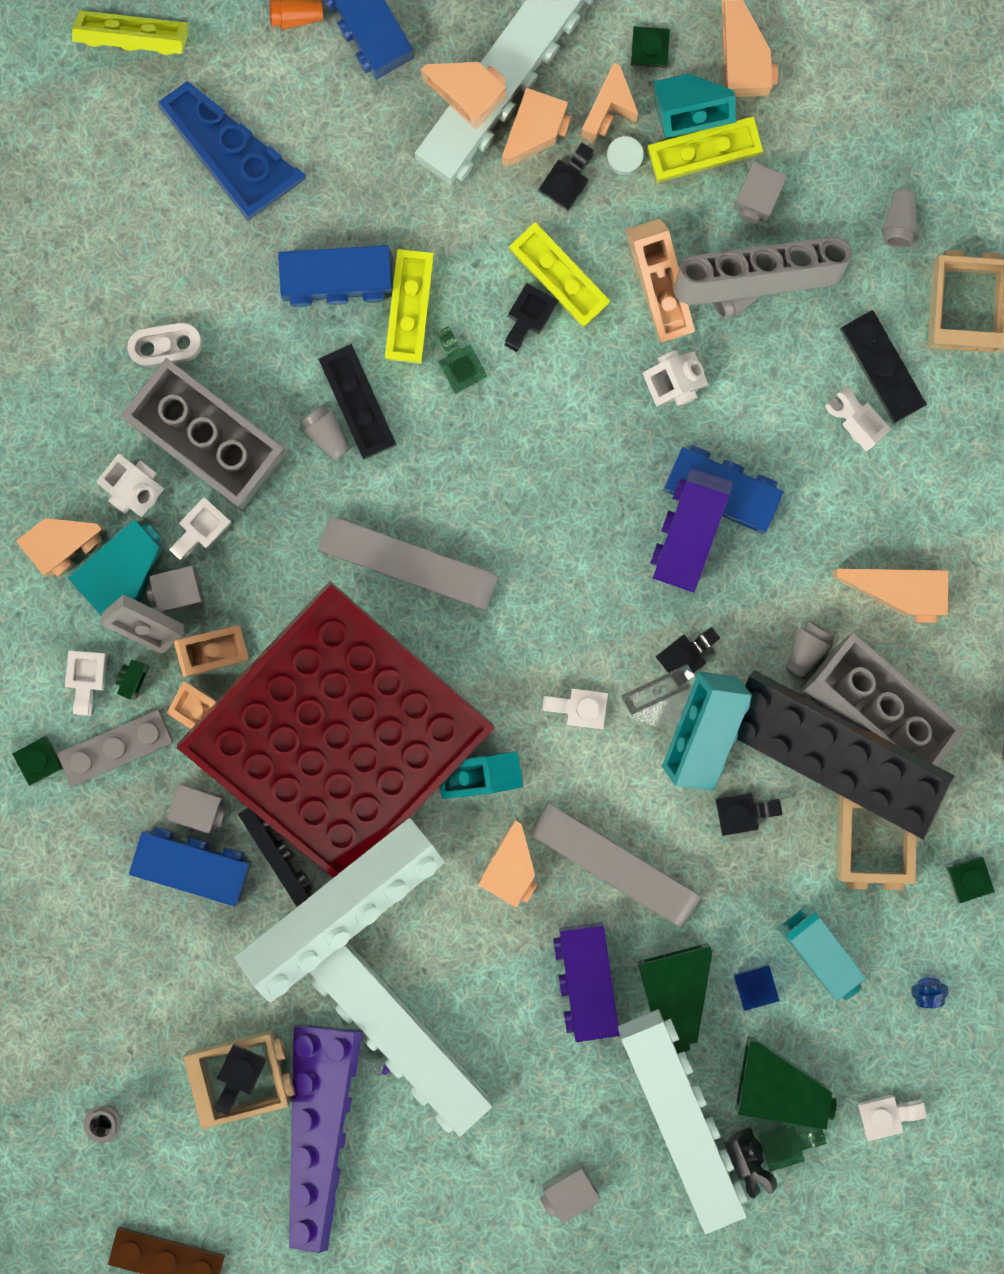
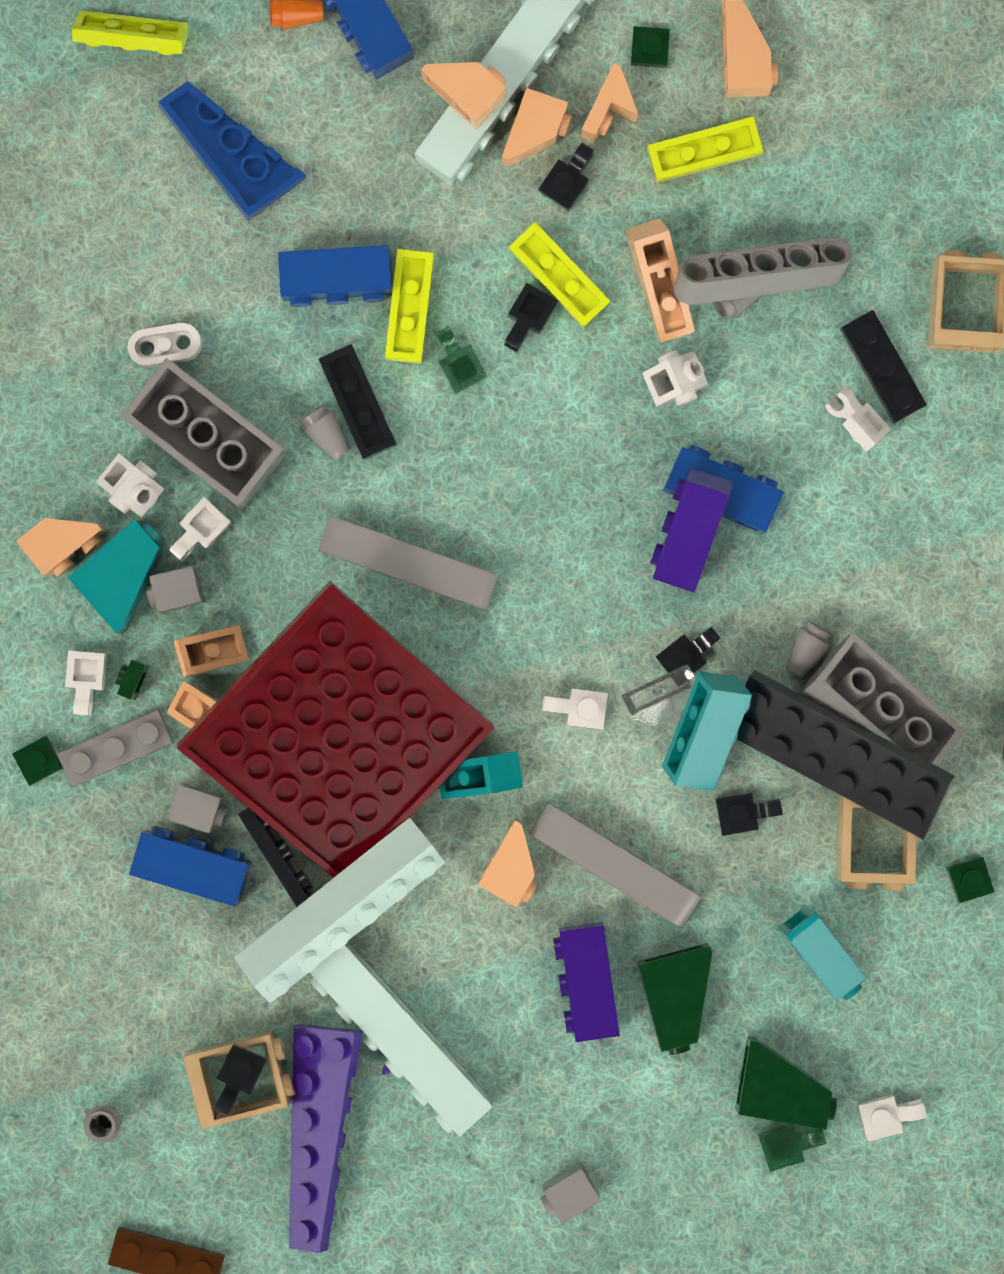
light grey plate [101,594,184,654] -> none
light aqua tile [607,136,644,175] -> none
light aqua brick [617,1009,748,1235] -> none
teal slope [653,73,736,138] -> none
black plate [724,1127,777,1198] -> none
light grey brick [733,161,787,224] -> none
clear blue plate [733,964,780,1011] -> none
light nougat slope [832,569,948,623] -> none
light grey cone [881,190,918,248] -> none
clear blue plate [911,978,949,1008] -> none

